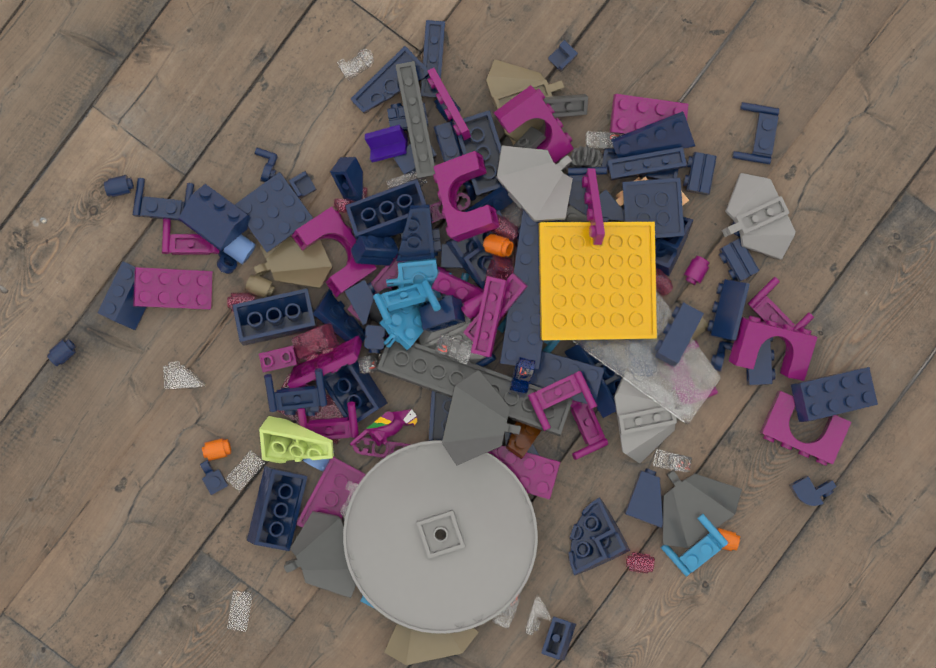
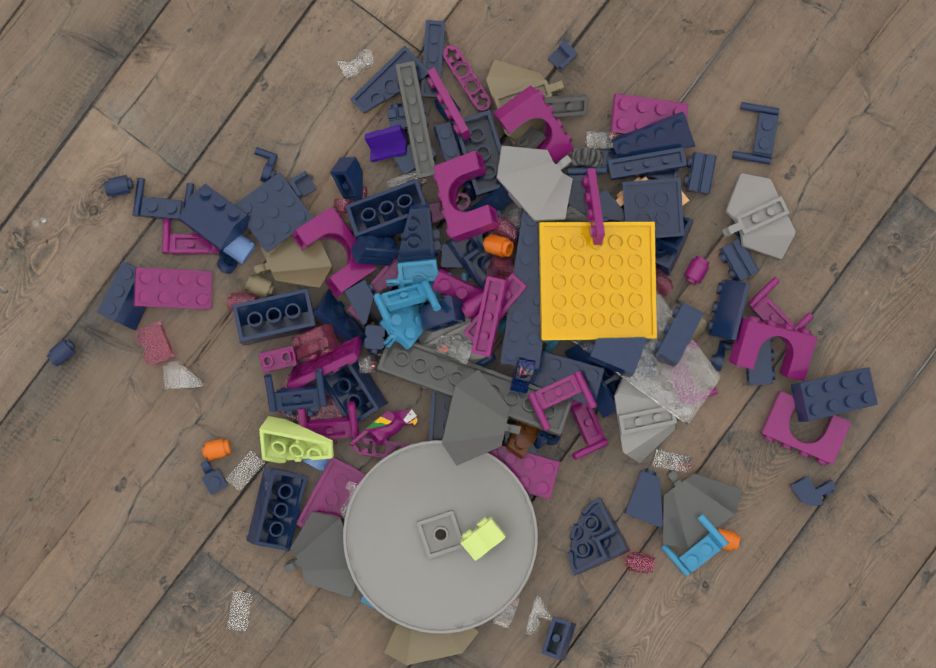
none -> clear pink brick [136,321,175,366]
none -> magenta beam [443,45,491,112]
none -> yellowish green brick [460,517,506,561]
none -> dark blue plate [534,431,561,449]
none -> dark blue slope [586,337,648,378]

